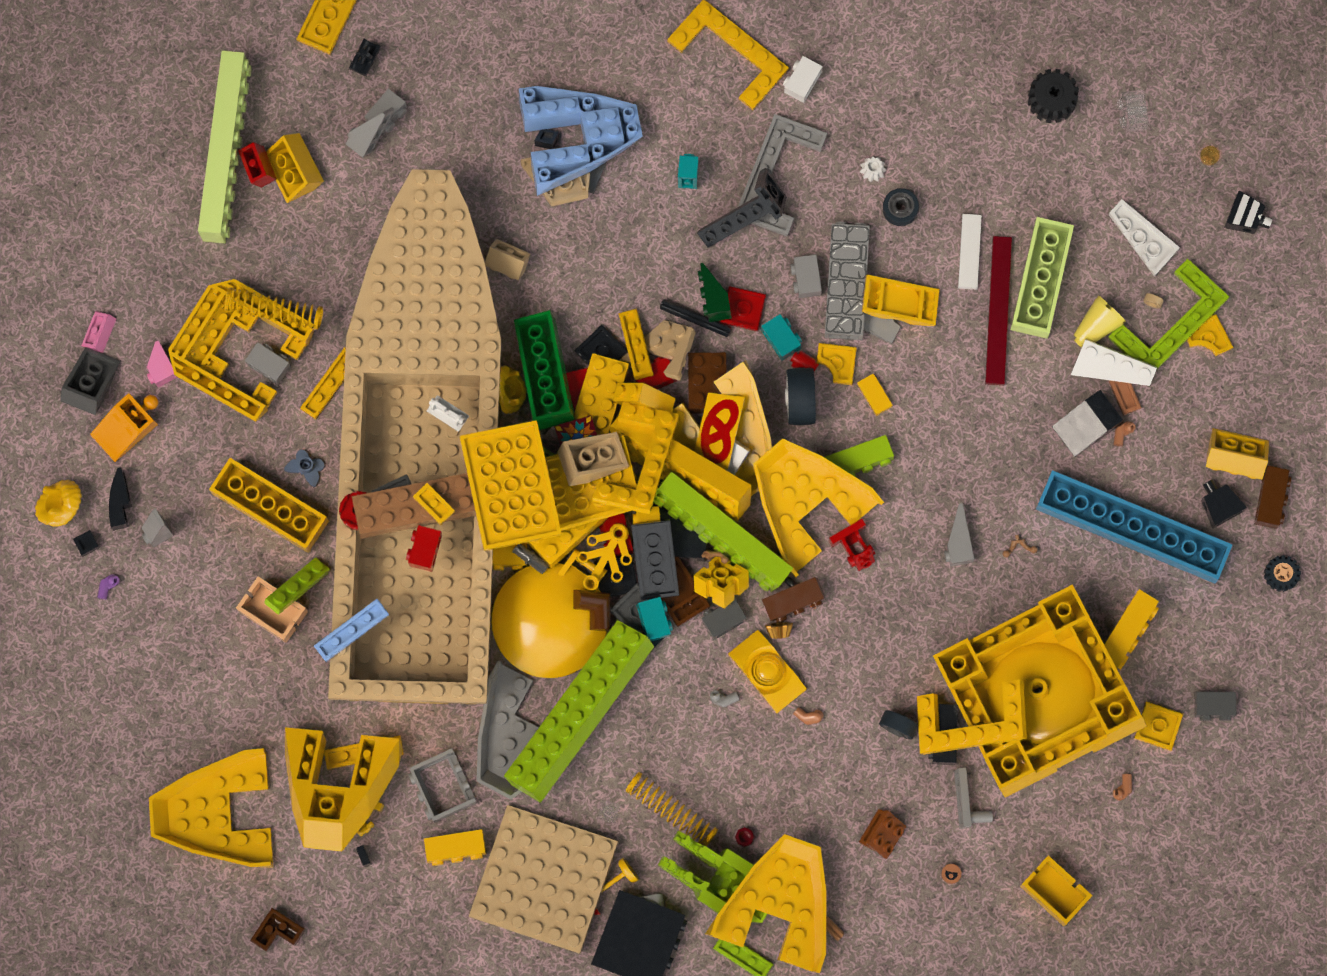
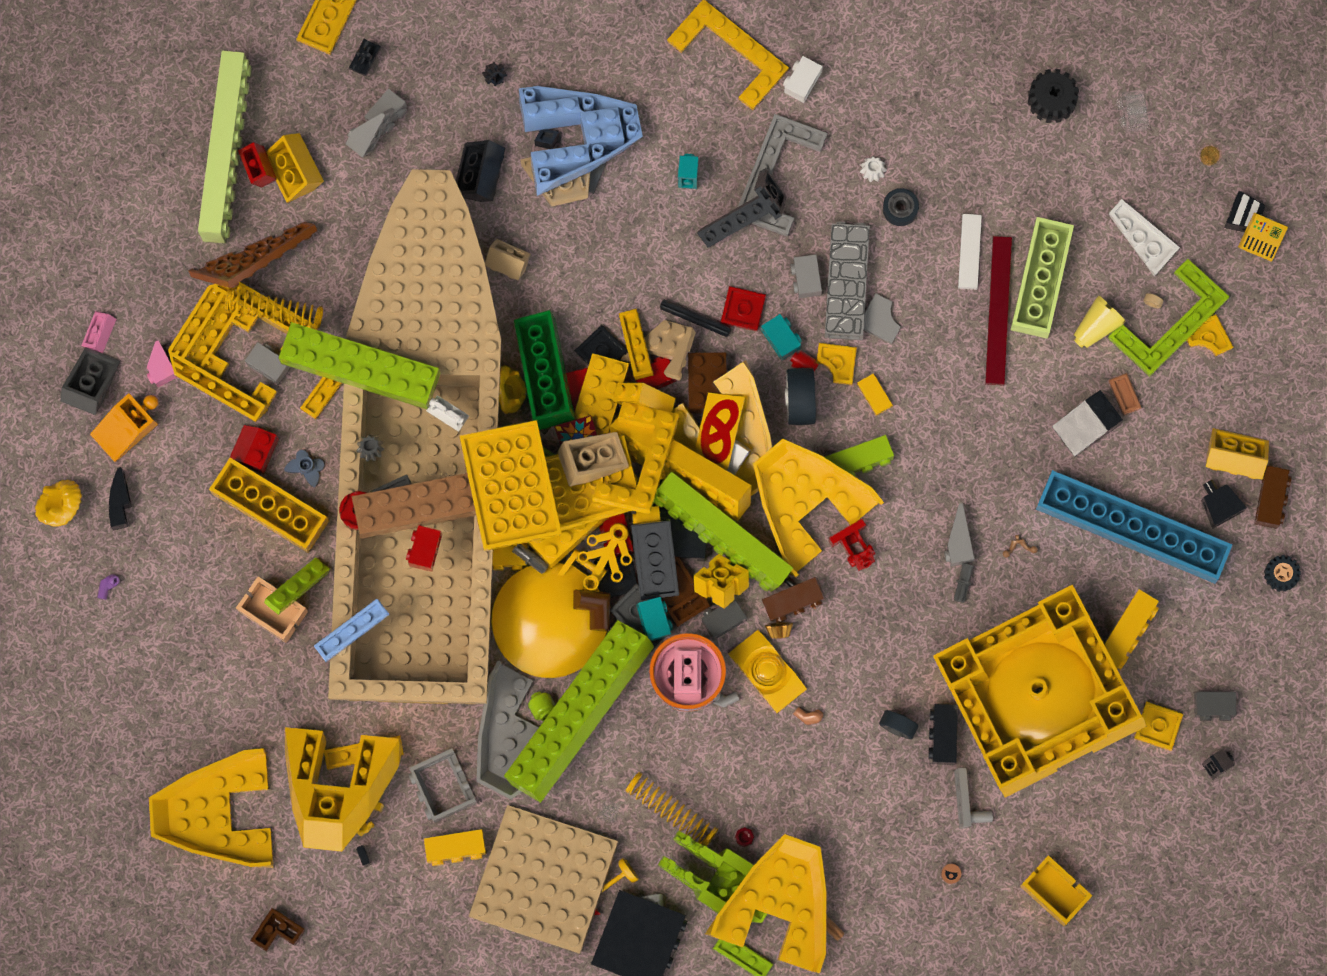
black plate [73,530,100,557] -> none
light grey slope [142,509,173,547] -> none
yellow plate [413,483,455,526] -> none
dark green slope [698,263,732,322] -> none
medium nougat piece [702,550,728,564] -> none
dark orange bracket [859,809,906,859] -> none
yellow slope [862,275,940,326] -> none
yellow plate [917,679,1027,755] -> none
white wing [1071,339,1157,386] -> none
nougat arm [1113,421,1136,447] -> none
nougat arm [1113,774,1132,801] -> none
none -> dark orange wing [188,222,318,288]
none -> red slope [229,425,279,474]
none -> lime brick [279,322,440,409]
none -> dark grey piece [356,434,384,462]
none -> black slope [456,140,505,202]
none -> black gear [482,62,507,86]
none -> lime head [528,692,556,722]
none -> bright pink piece [649,633,726,712]
none -> dark grey axle [954,563,974,603]
none -> black slope [1202,749,1234,780]
none -> yellow tile [1238,213,1288,262]

